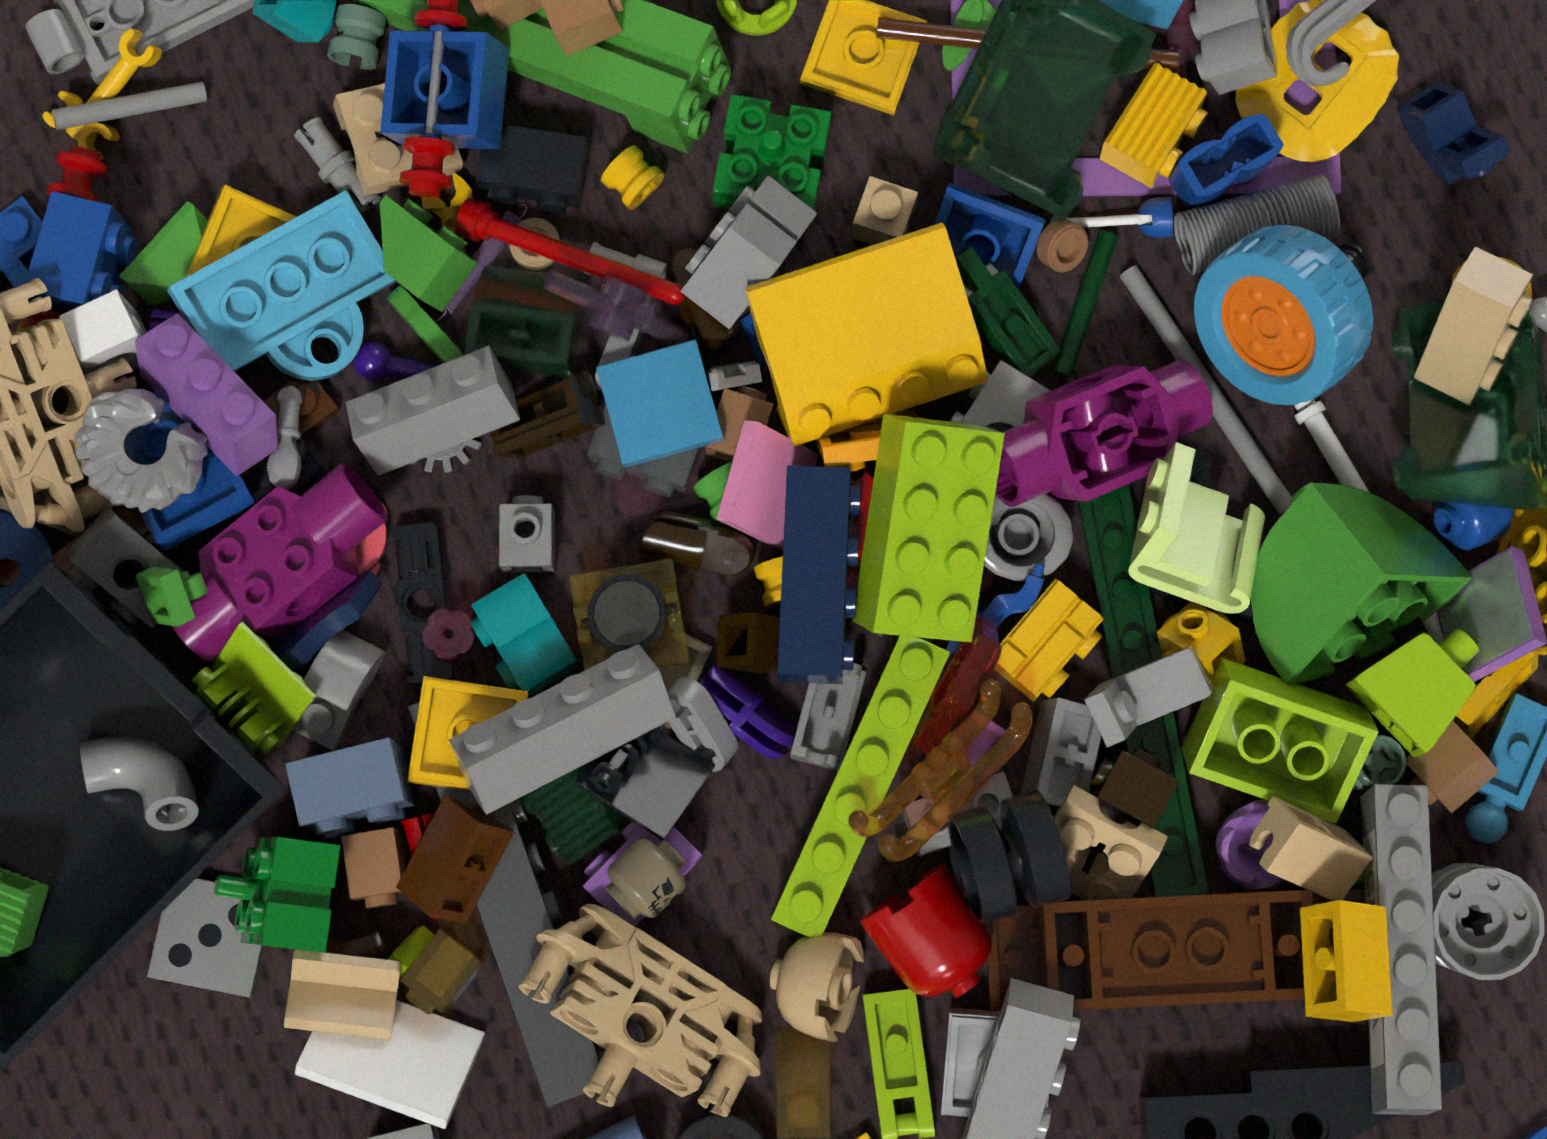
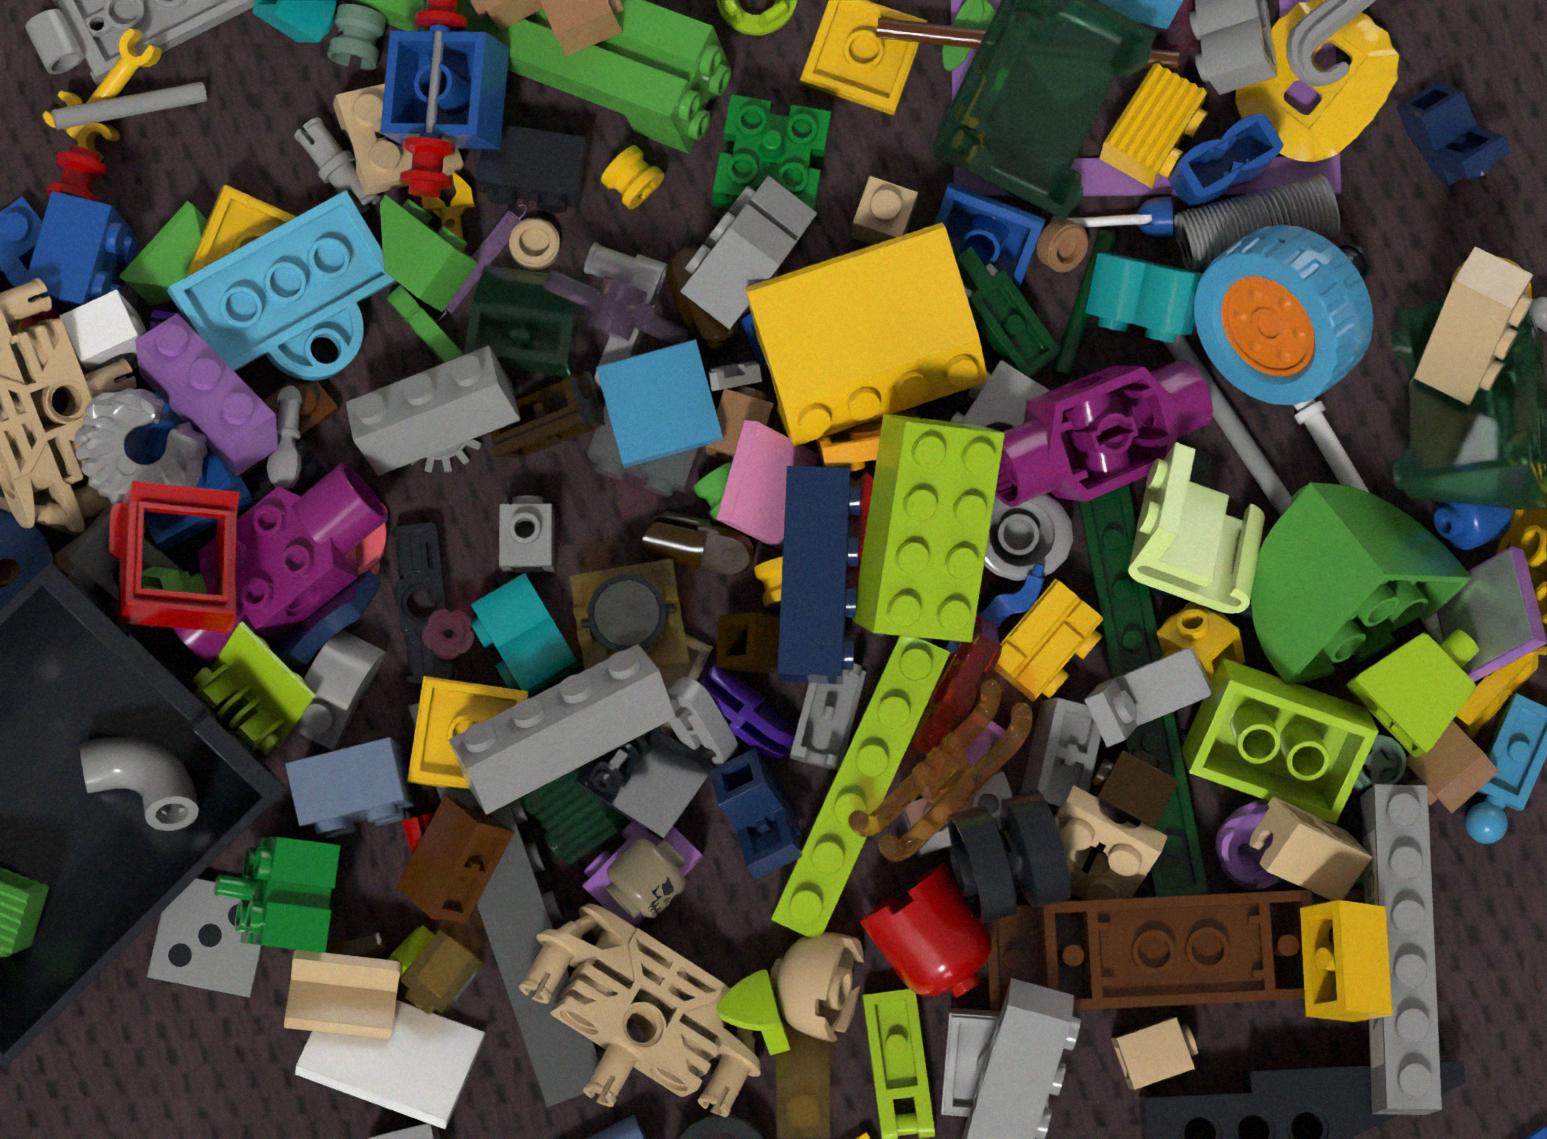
medium nougat brick [341,827,406,909] -> none
dark purple bar [353,341,437,381] -> none
red piece [455,197,685,305] -> none
light grey wheel [1431,863,1544,980] -> none
none -> red piece [108,481,240,634]
none -> dark blue brick [710,748,802,880]
none -> lime tile [716,969,791,1056]
none -> teal brick [1085,253,1203,343]
none -> tan brick [1111,1017,1198,1090]

